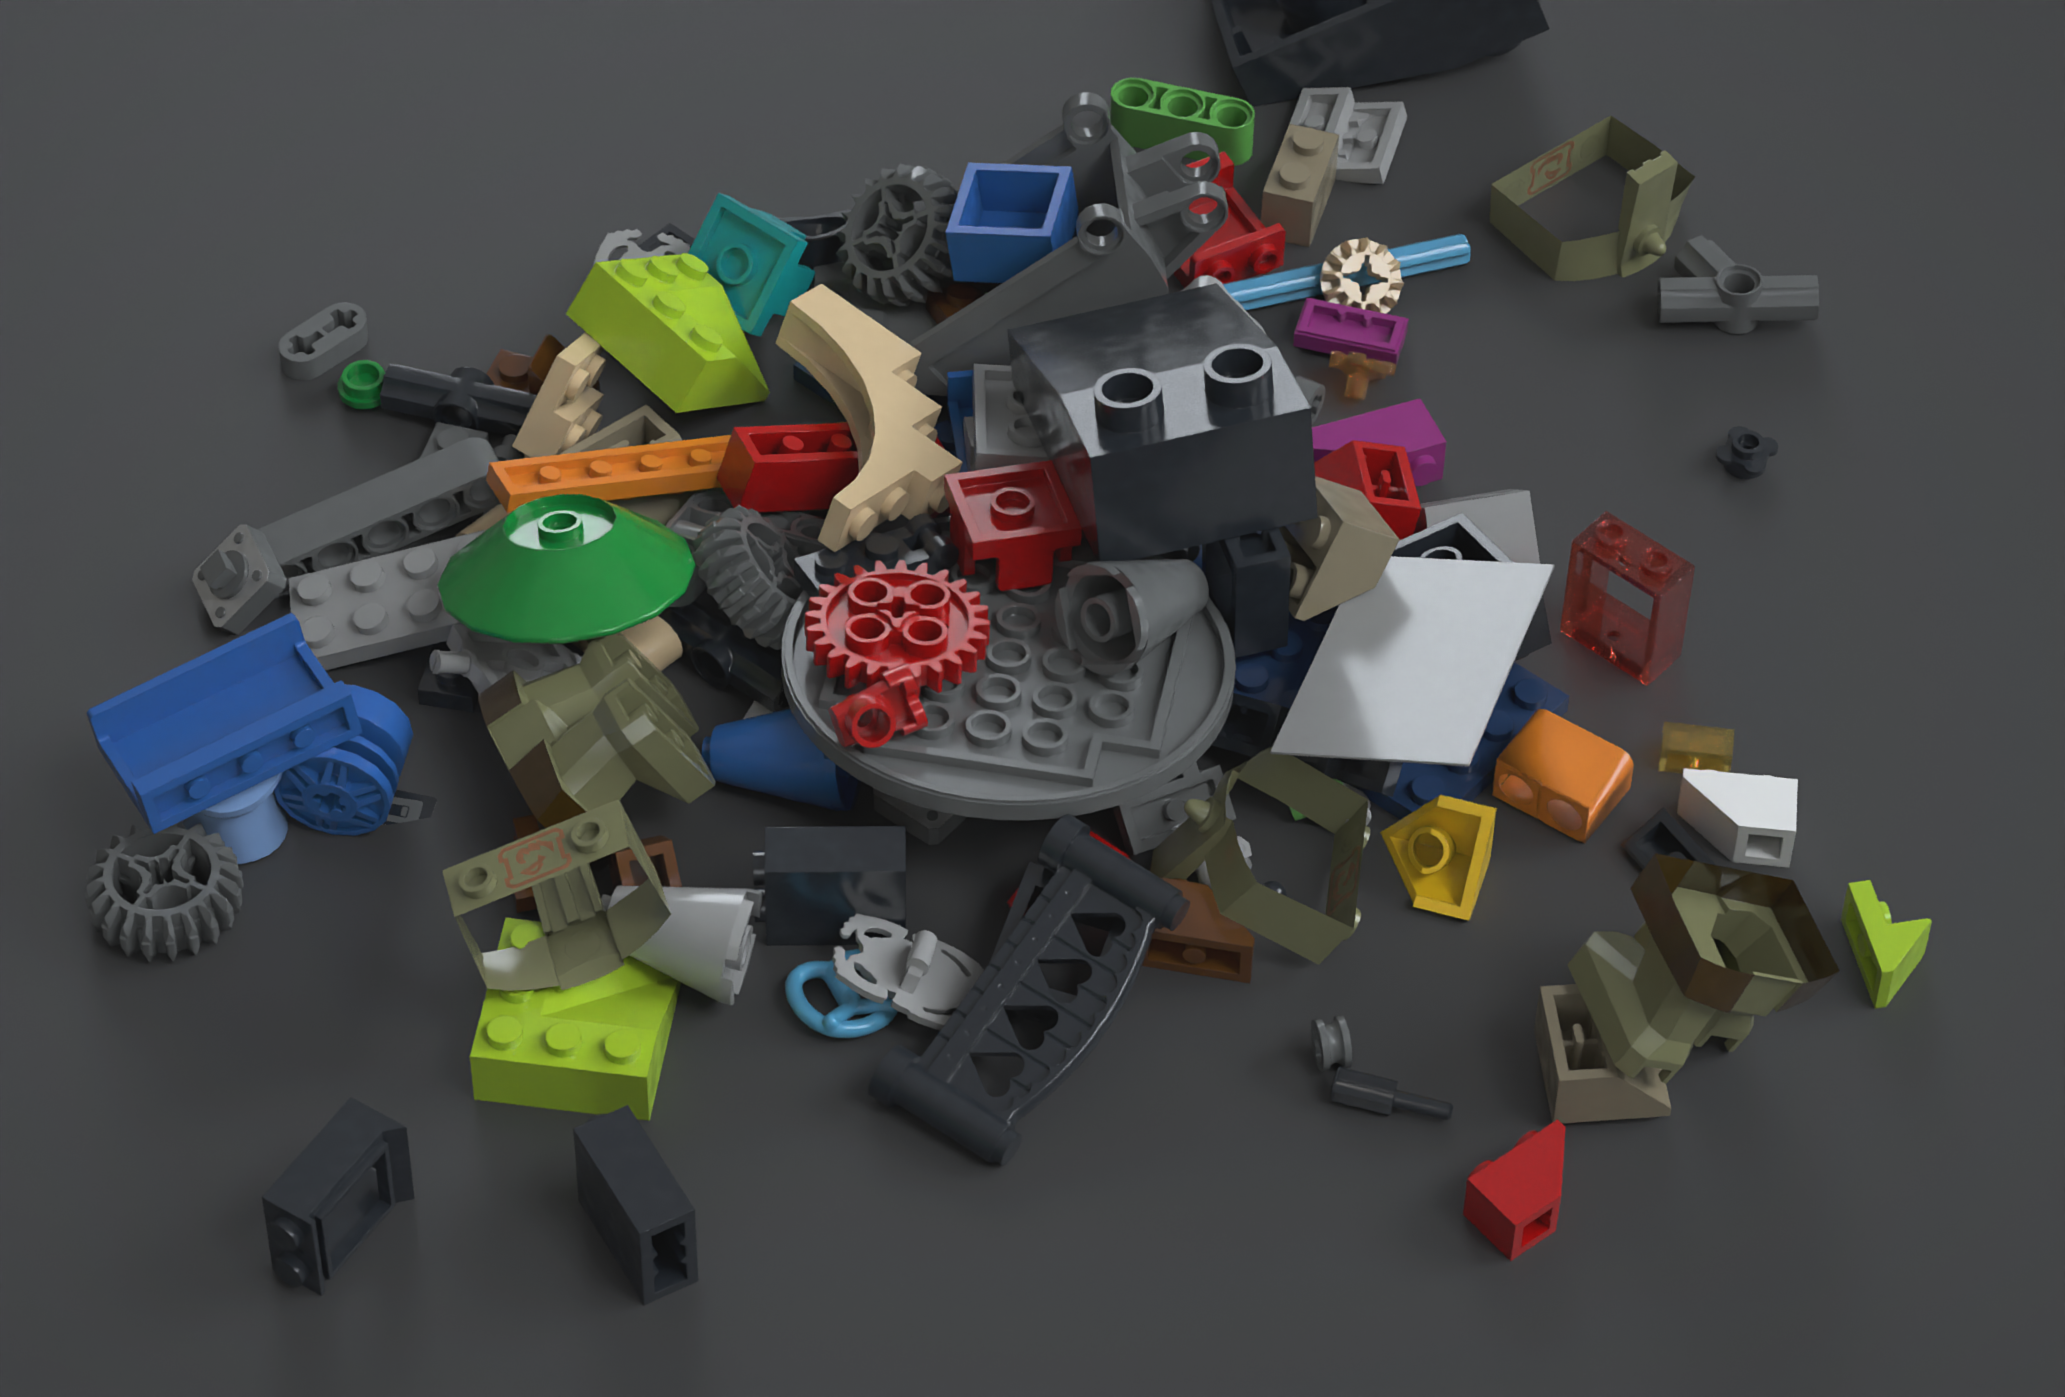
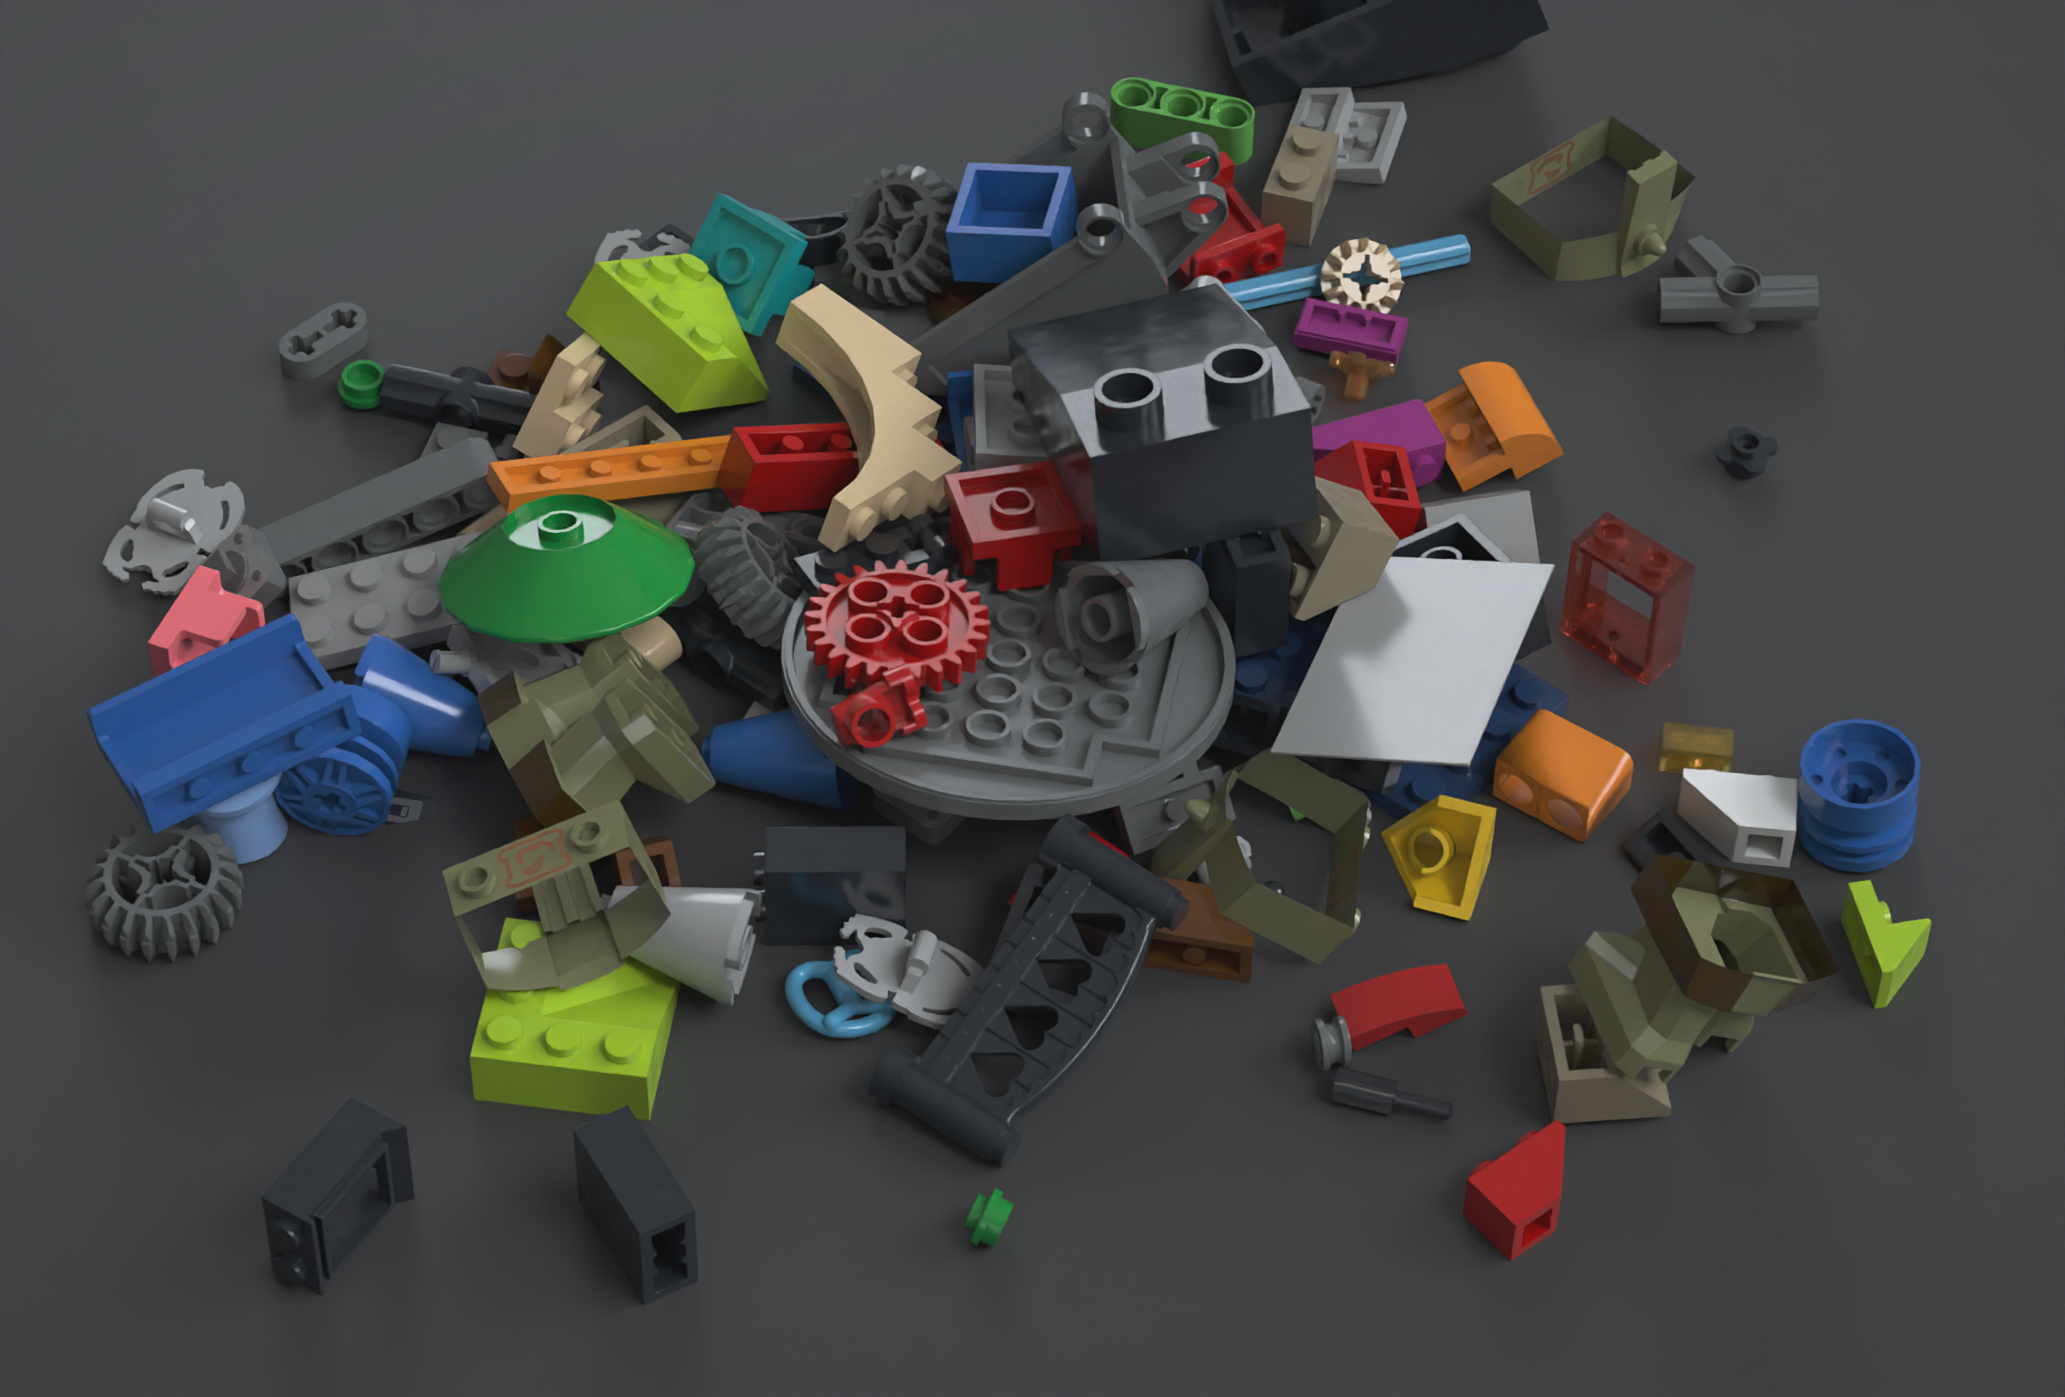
none -> light grey shield [102,469,245,596]
none -> coral panel [148,565,265,678]
none -> blue cone [354,633,494,758]
none -> green plate [963,1188,1014,1248]
none -> red slope [1330,964,1468,1051]
none -> orange brick [1424,361,1564,492]
none -> blue wheel [1796,718,1921,873]

